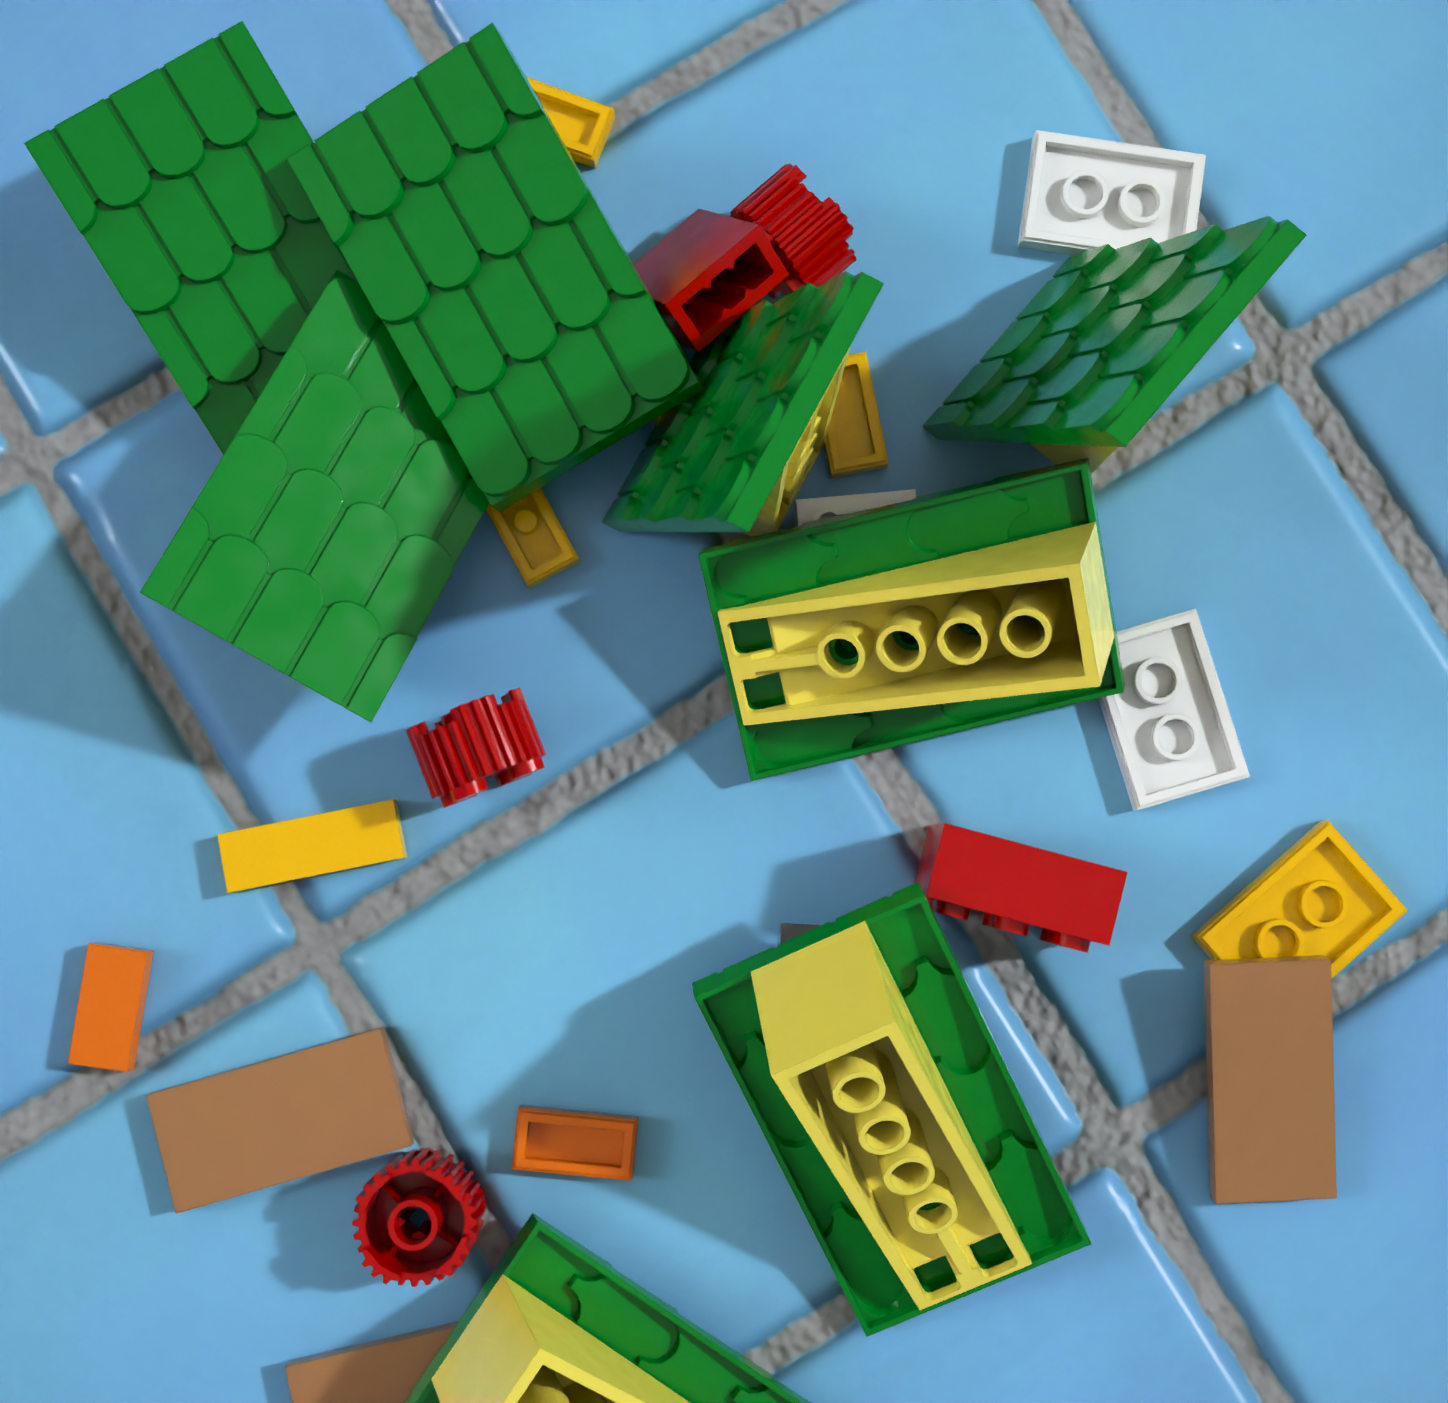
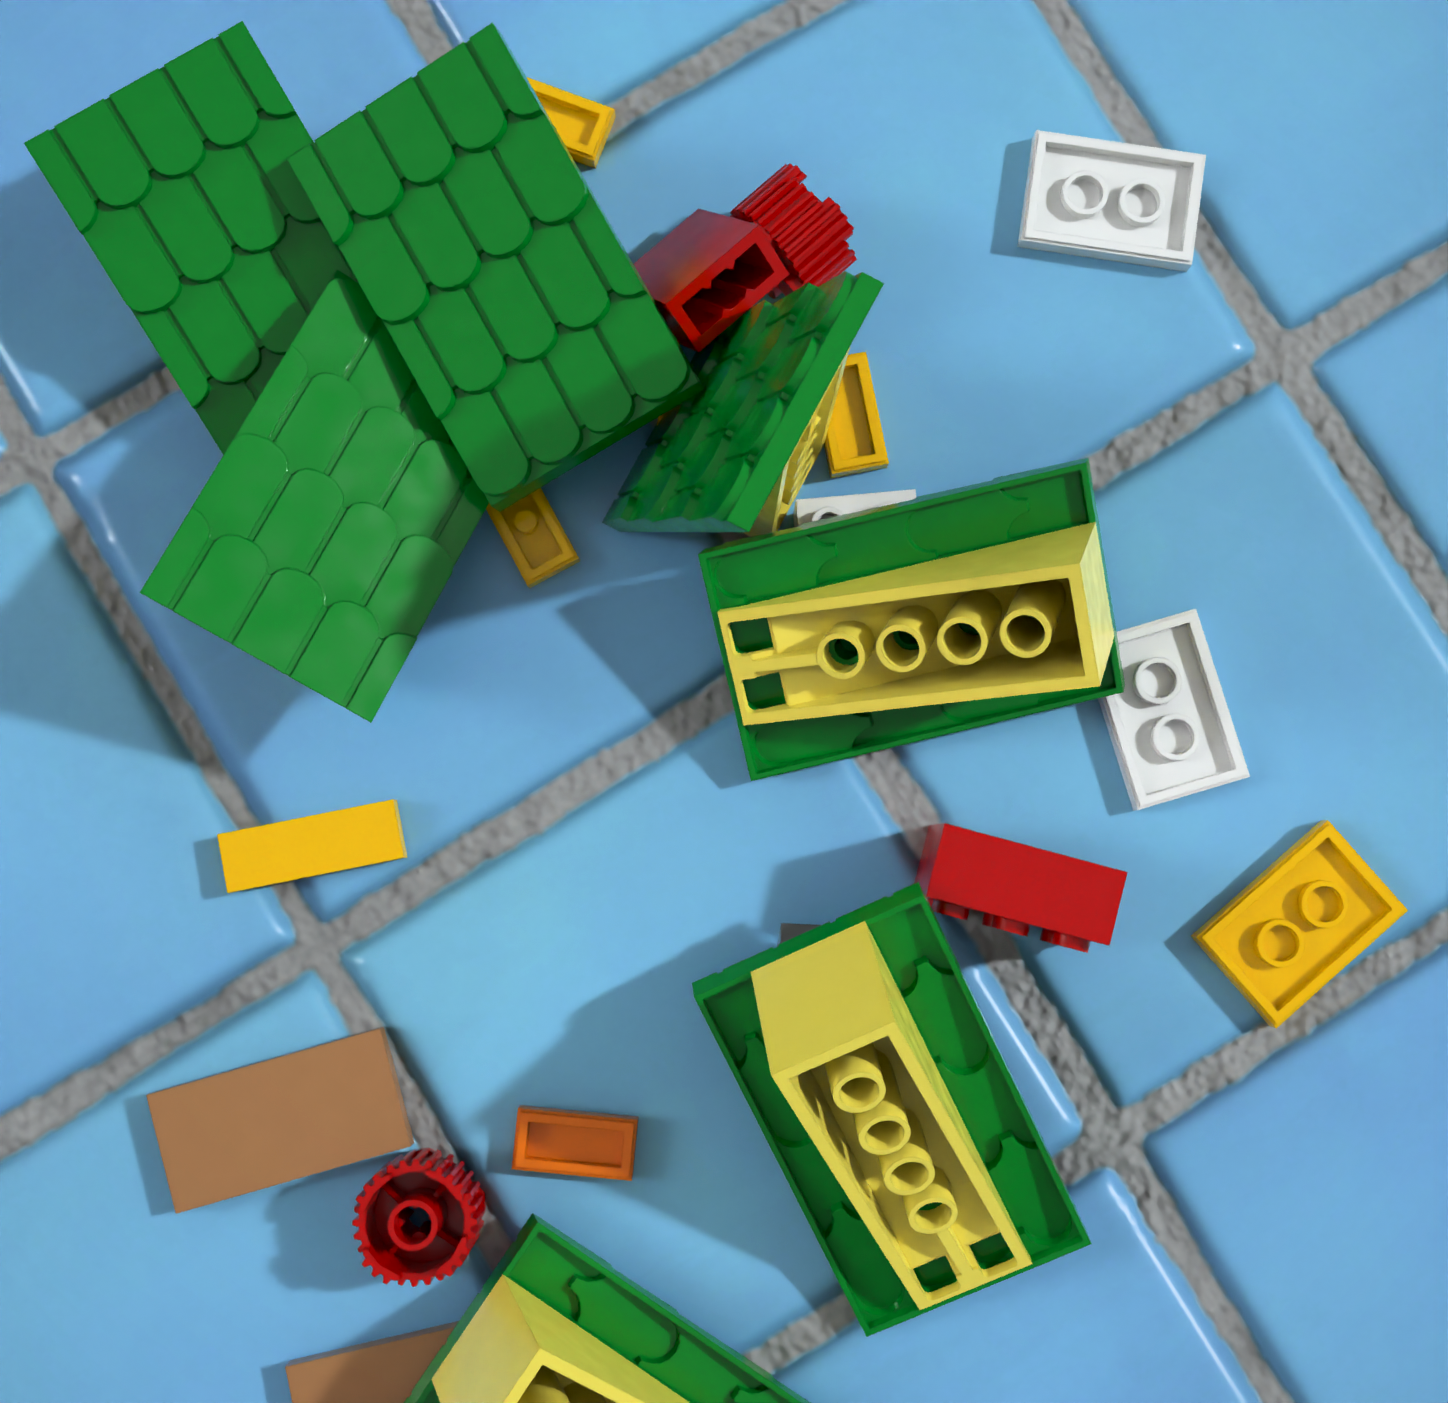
orange tile [68,942,154,1072] -> none
red brick [406,687,546,808] -> none
green piece [922,216,1307,474] -> none
medium nougat tile [1204,955,1337,1204] -> none

